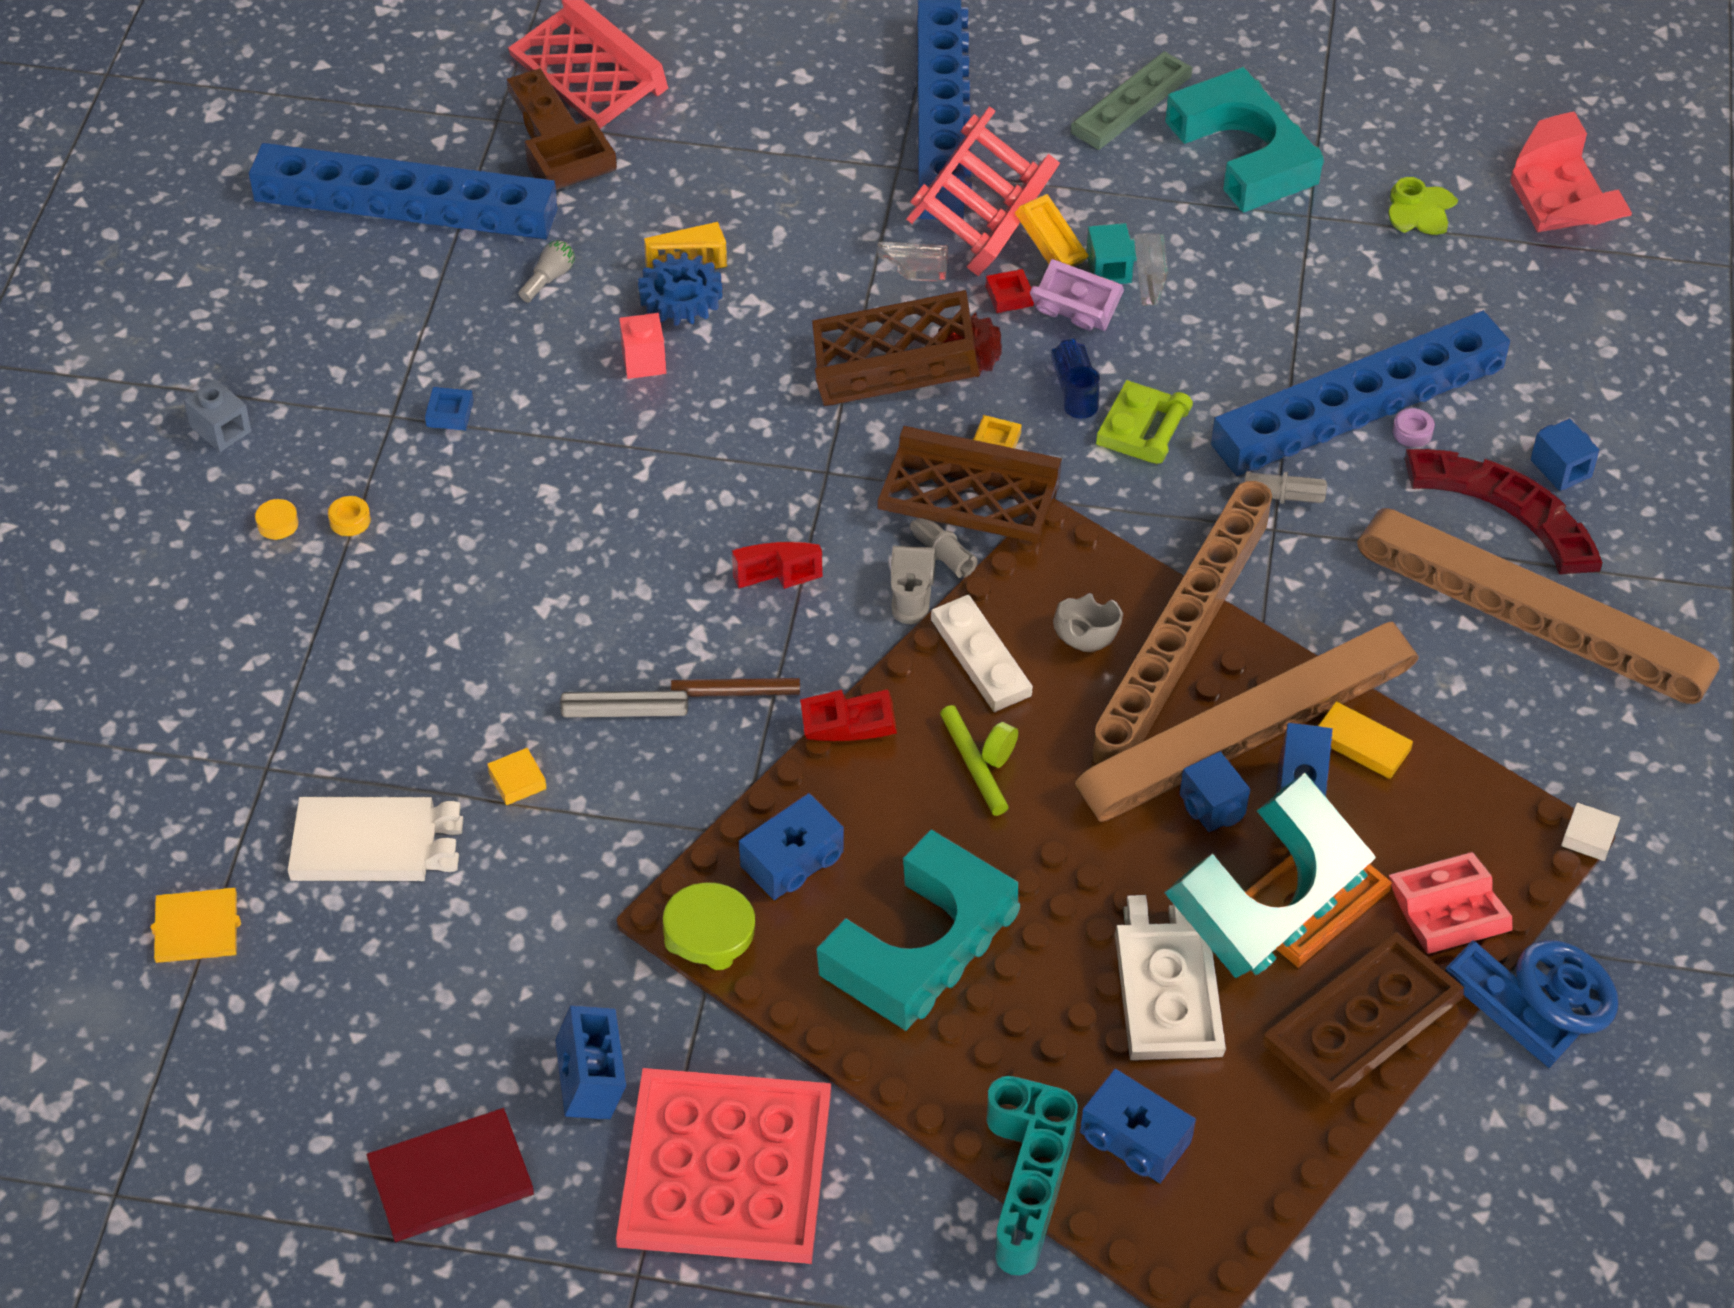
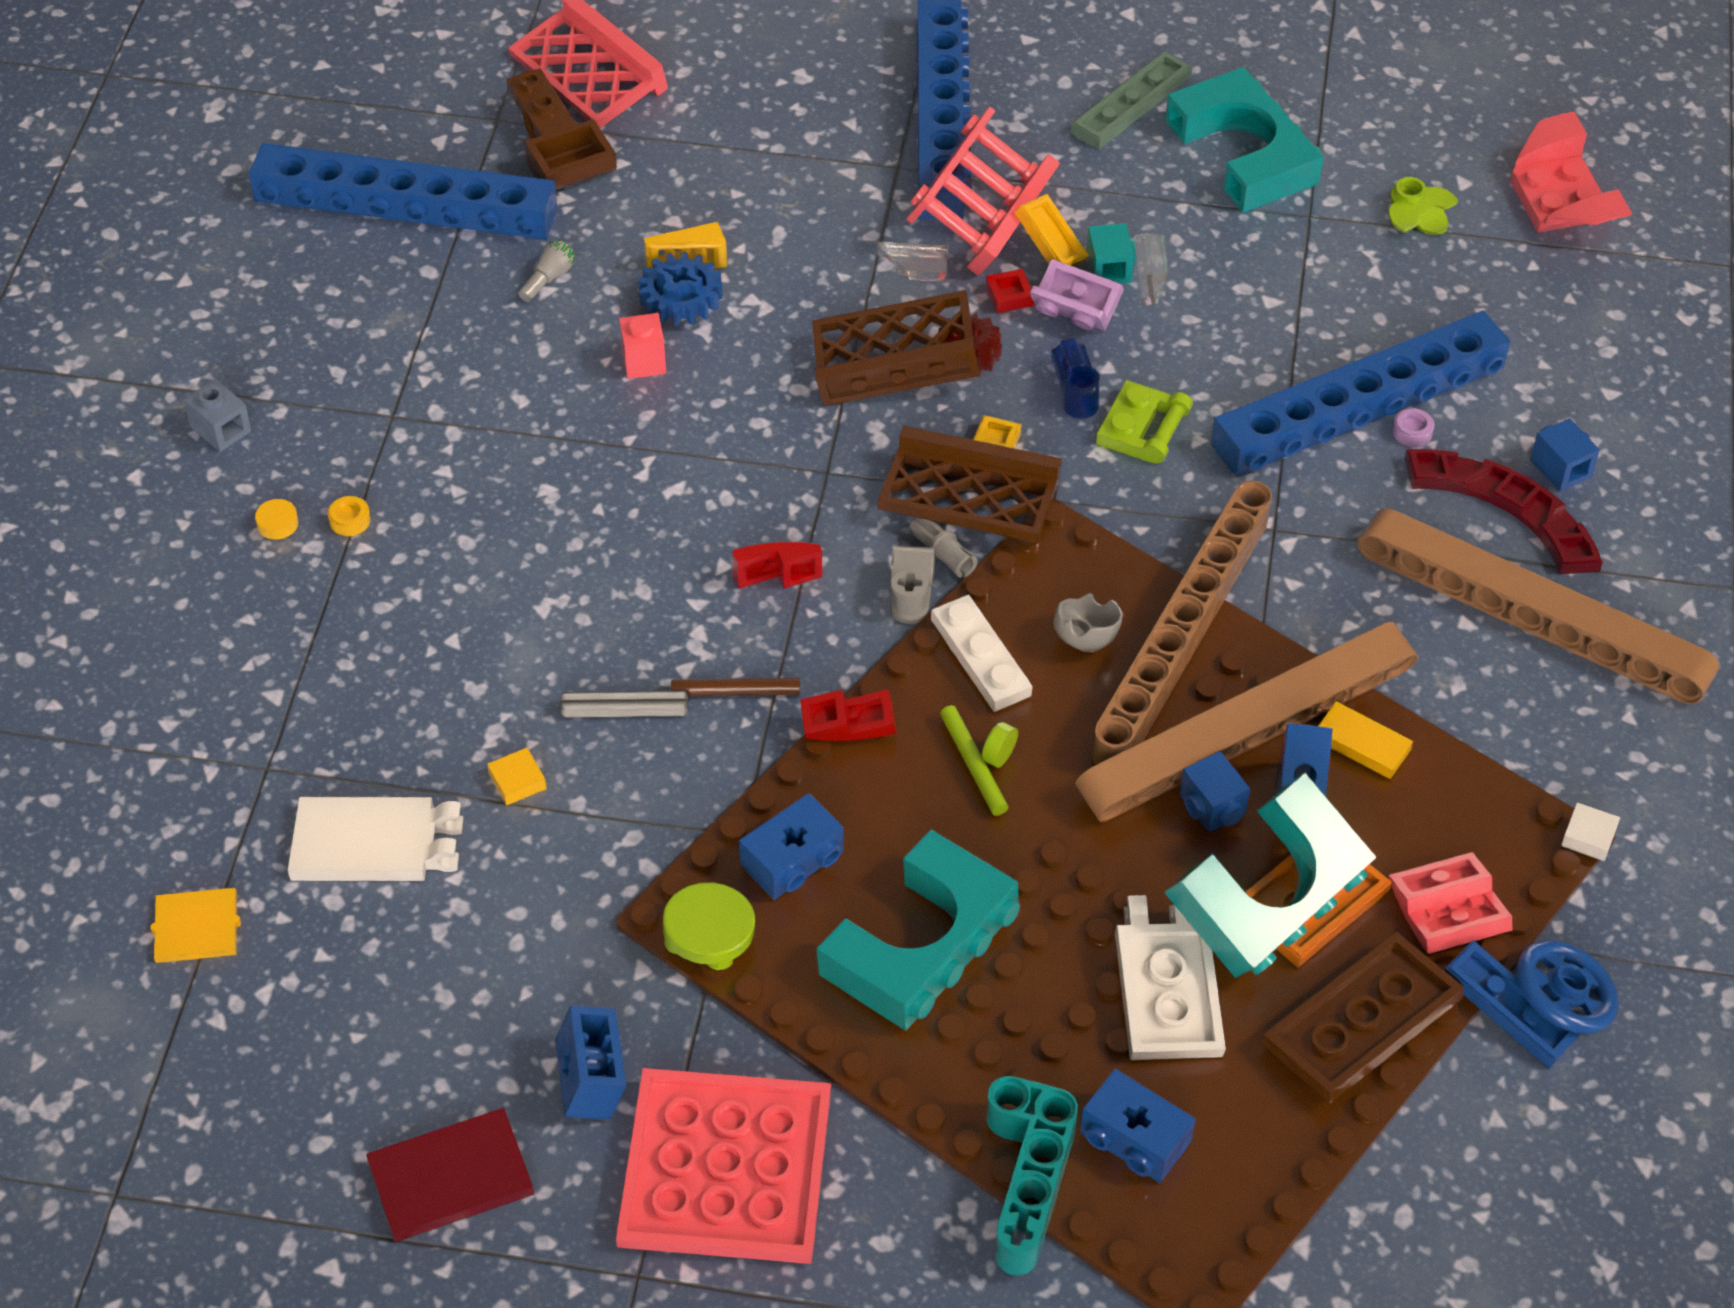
blue plate [425,387,474,431] -> none
light grey axle [1245,471,1327,504] -> none

